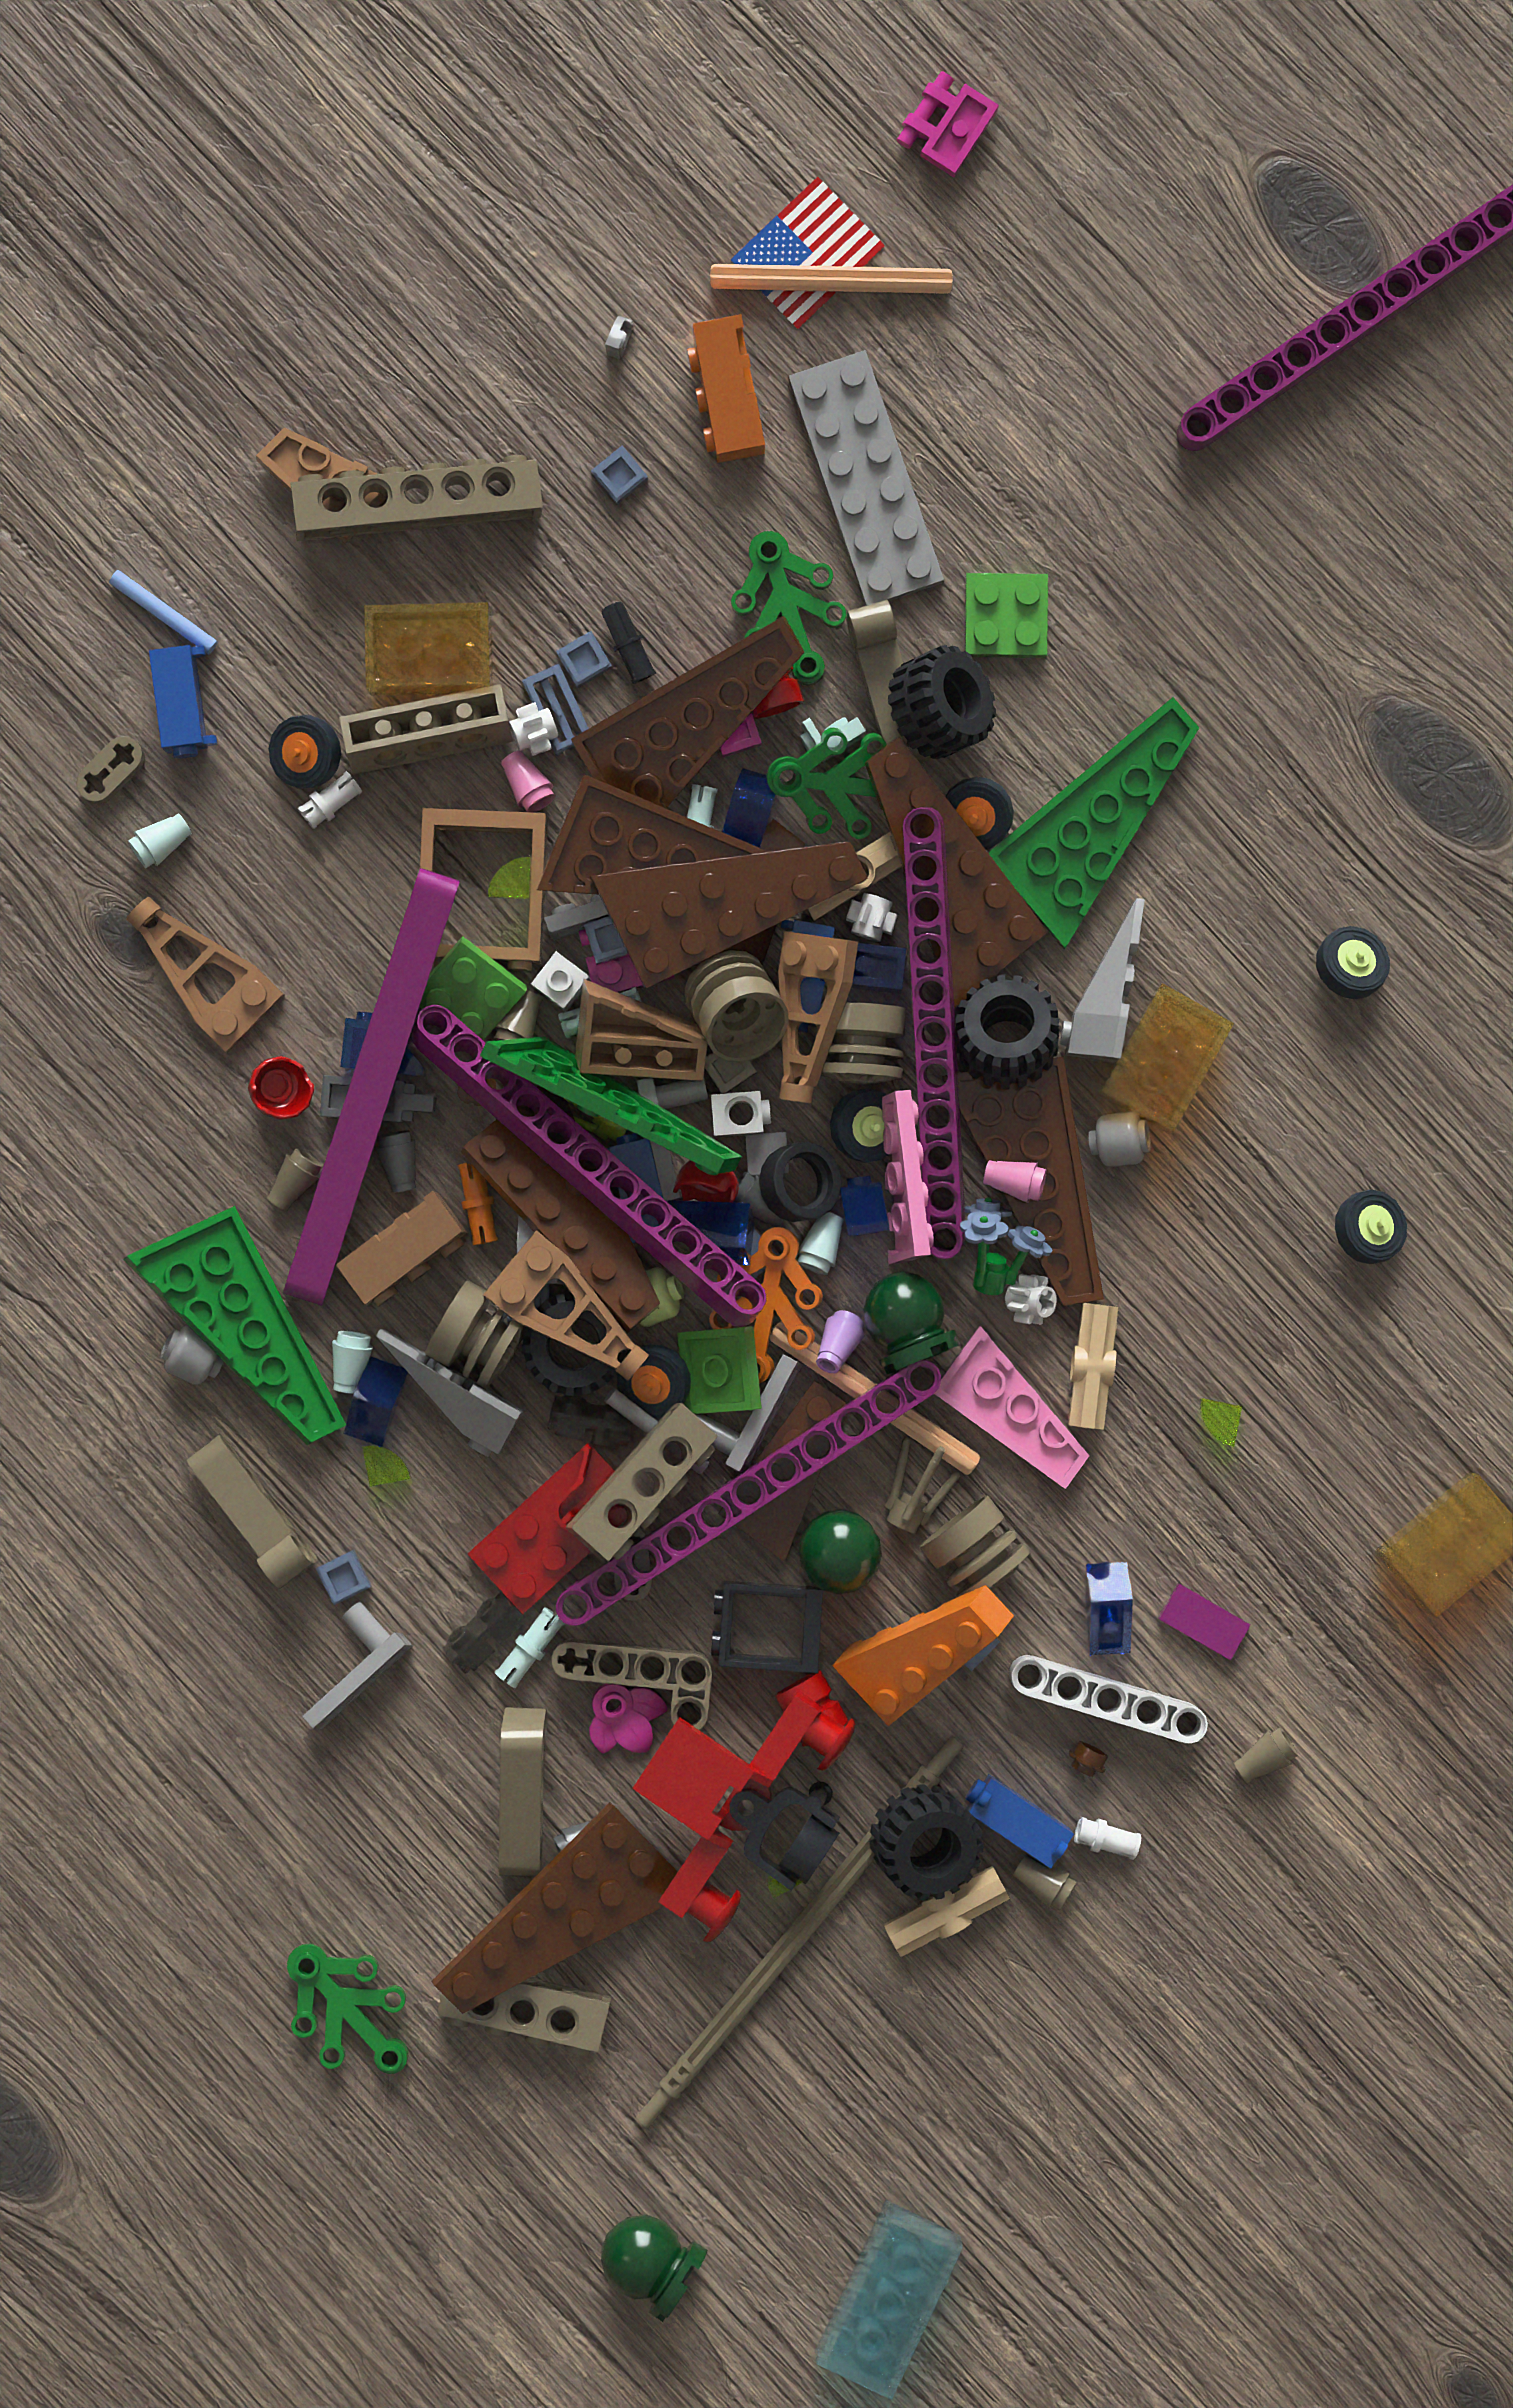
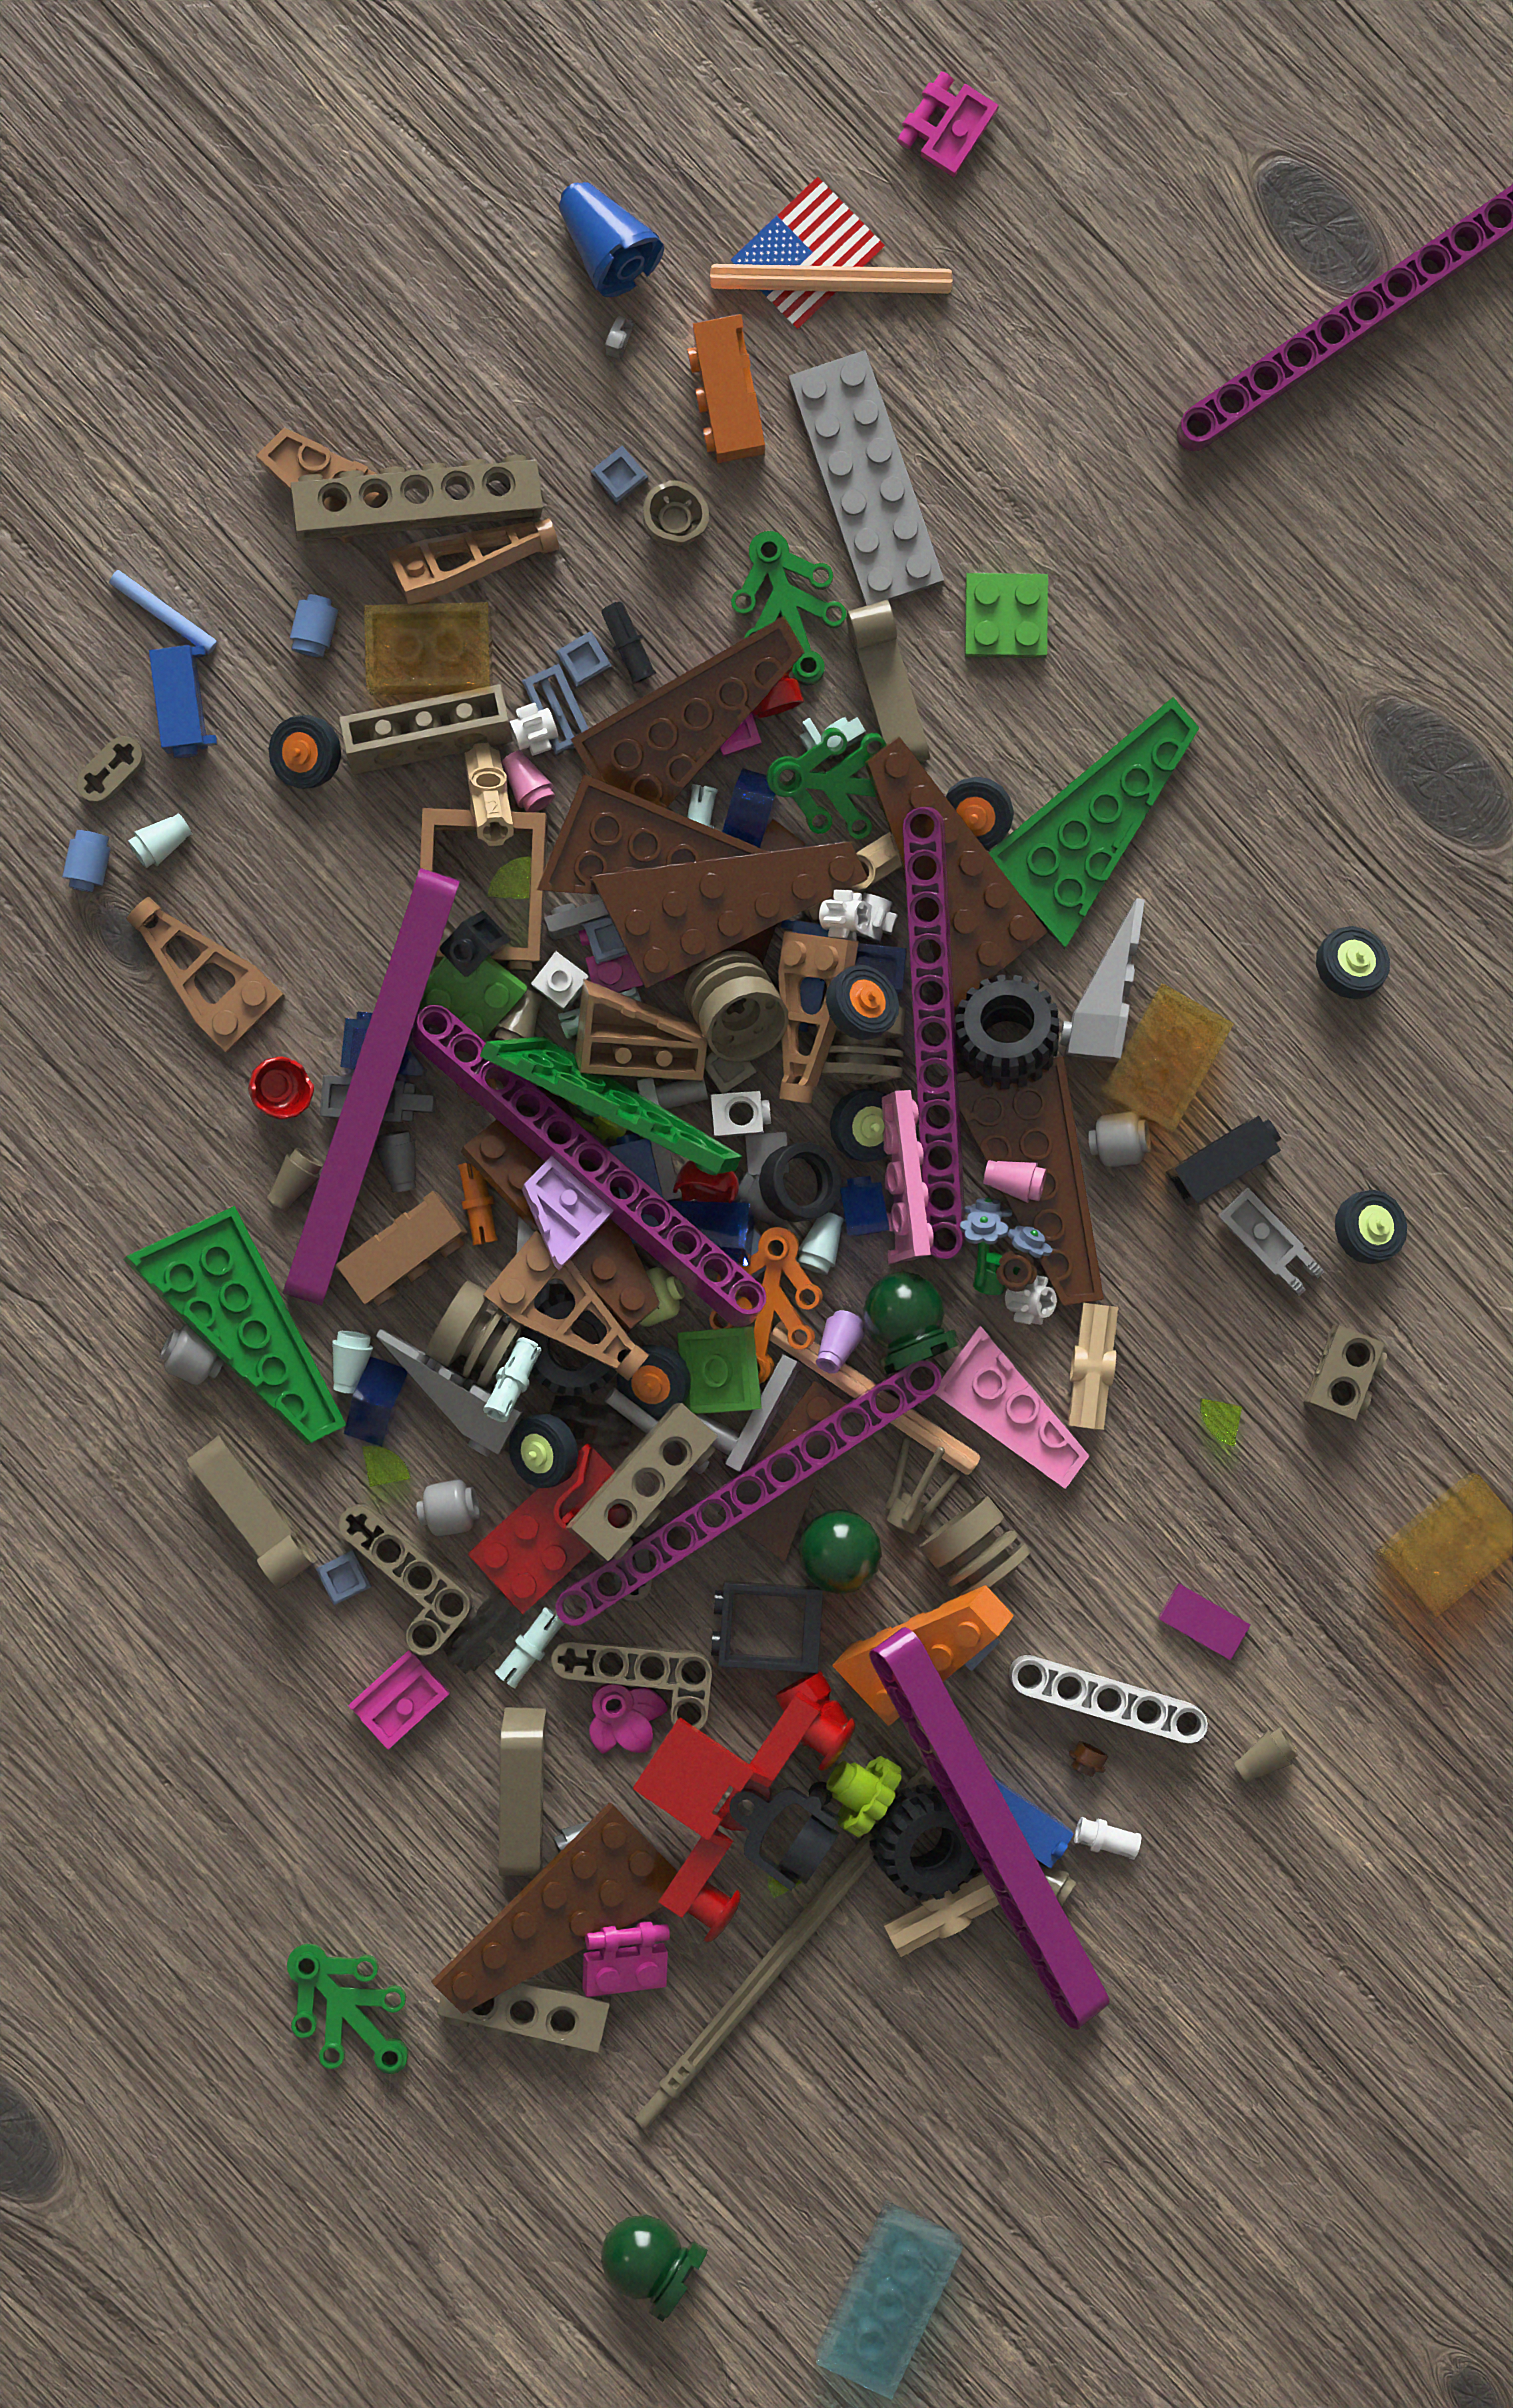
white pin [298,771,362,829] -> none
light grey piece [303,1602,413,1729] -> none
black tyre [888,645,996,759] -> none
clear blue slope [1085,1562,1133,1656] -> none
none -> medium blue brick [62,830,111,893]
none -> medium blue brick [290,594,338,658]
none -> dark tan beam [338,1504,473,1656]
none -> dark pink plate [348,1649,450,1750]
none -> medium nougat plate [386,518,559,605]
none -> light grey head [416,1479,480,1537]
none -> black bracket [439,910,511,977]
none -> tan piece [464,743,514,846]
none -> light aqua pin [483,1338,542,1422]
none -> black wheel [508,1414,578,1488]
none -> lavender wing [522,1156,614,1271]
none -> blue cone [559,182,665,298]
none -> dark pink plate [582,1922,670,1997]
none -> dark tan helmet [643,481,709,547]
none -> white gear [819,890,871,941]
none -> black wheel [826,965,899,1041]
none -> lime plant [826,1756,902,1838]
none -> magenta beam [869,1627,1110,2030]
none -> reddish brown plate [996,1251,1037,1292]
none -> black window [1166,1115,1281,1206]
none -> light grey hinge [1216,1188,1324,1296]
none -> dark tan brick [1304,1325,1387,1420]

